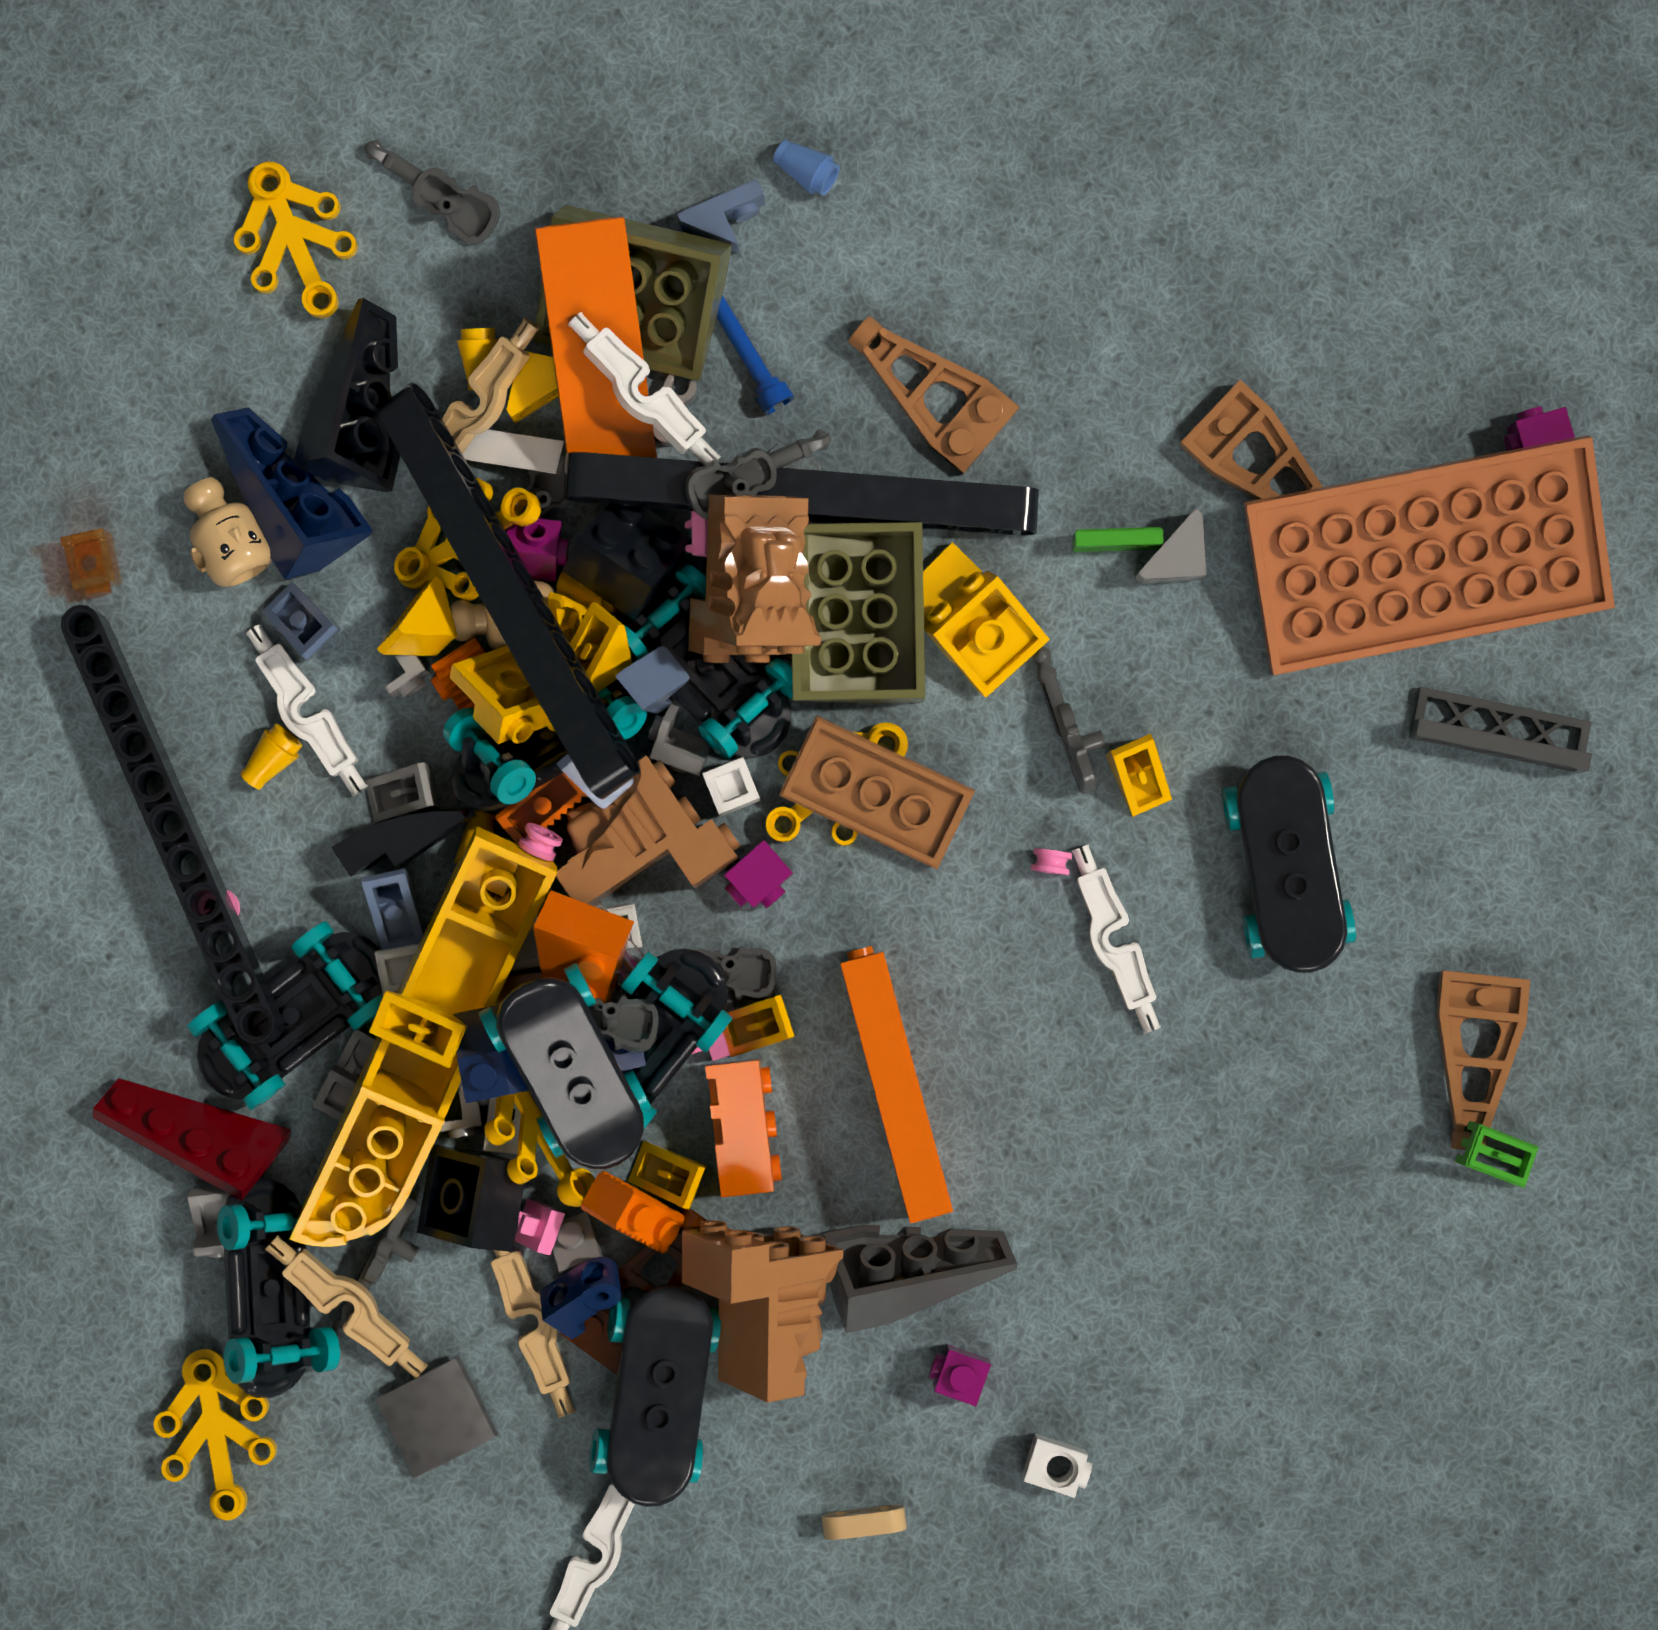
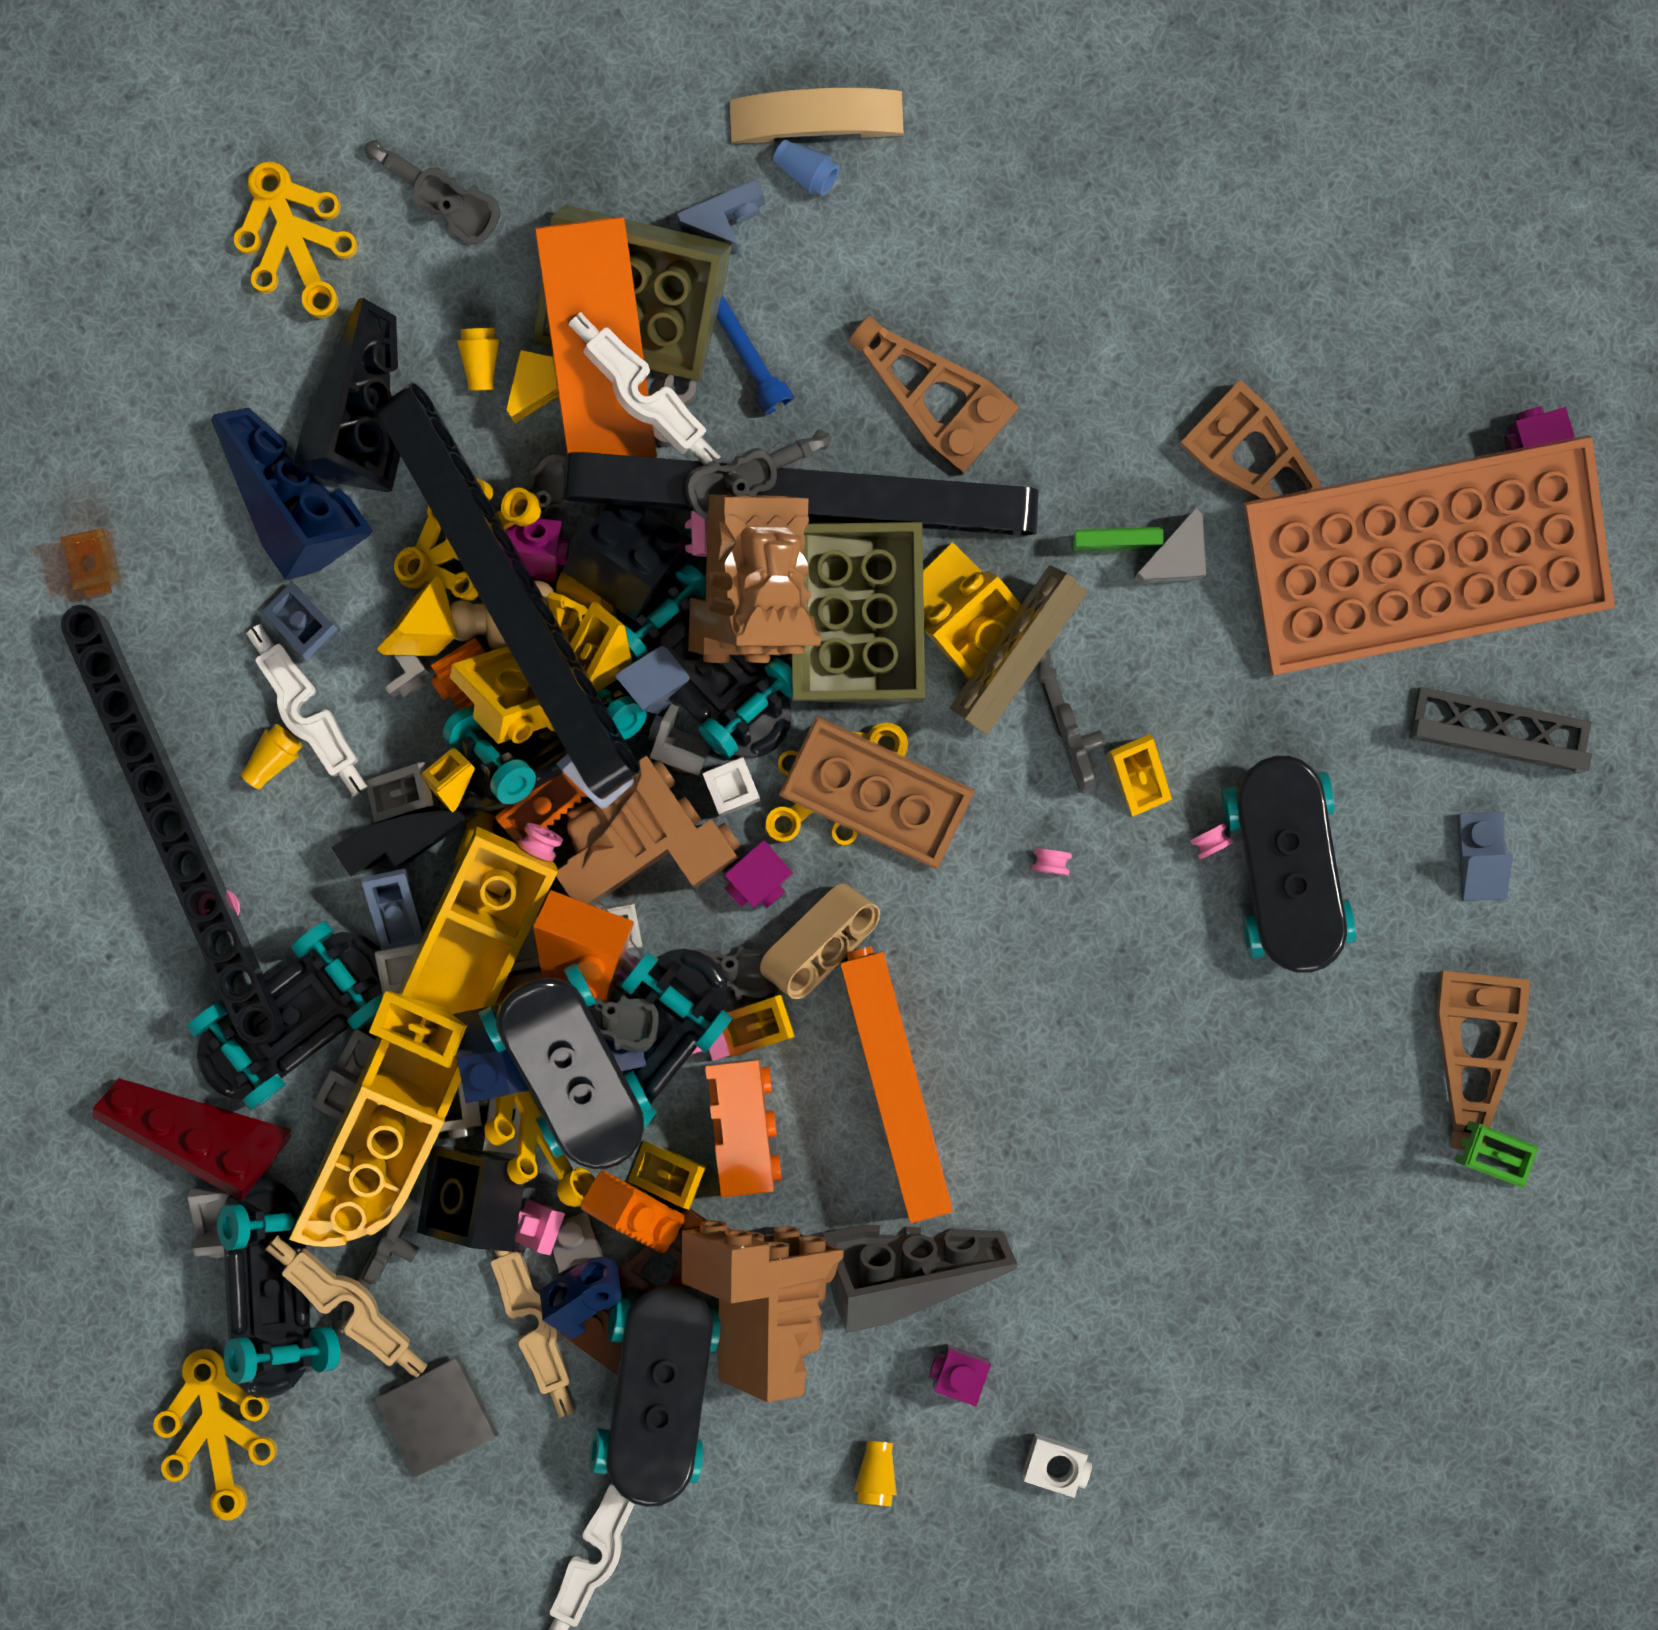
tan piece [183,477,272,587] -> none
tan piece [442,318,540,454] -> none
white sticker [462,430,564,474] -> none
tan beam [821,1504,907,1540] -> none
white piece [1071,844,1161,1034] -> none
none -> yellow slope [420,747,475,813]
none -> tan slope [730,88,904,144]
none -> tan beam [760,883,880,999]
none -> yellow cone [853,1441,897,1507]
none -> dark tan fence [949,565,1088,735]
none -> bright pink bush [1190,823,1234,860]
none -> sand blue slope [1457,811,1513,901]

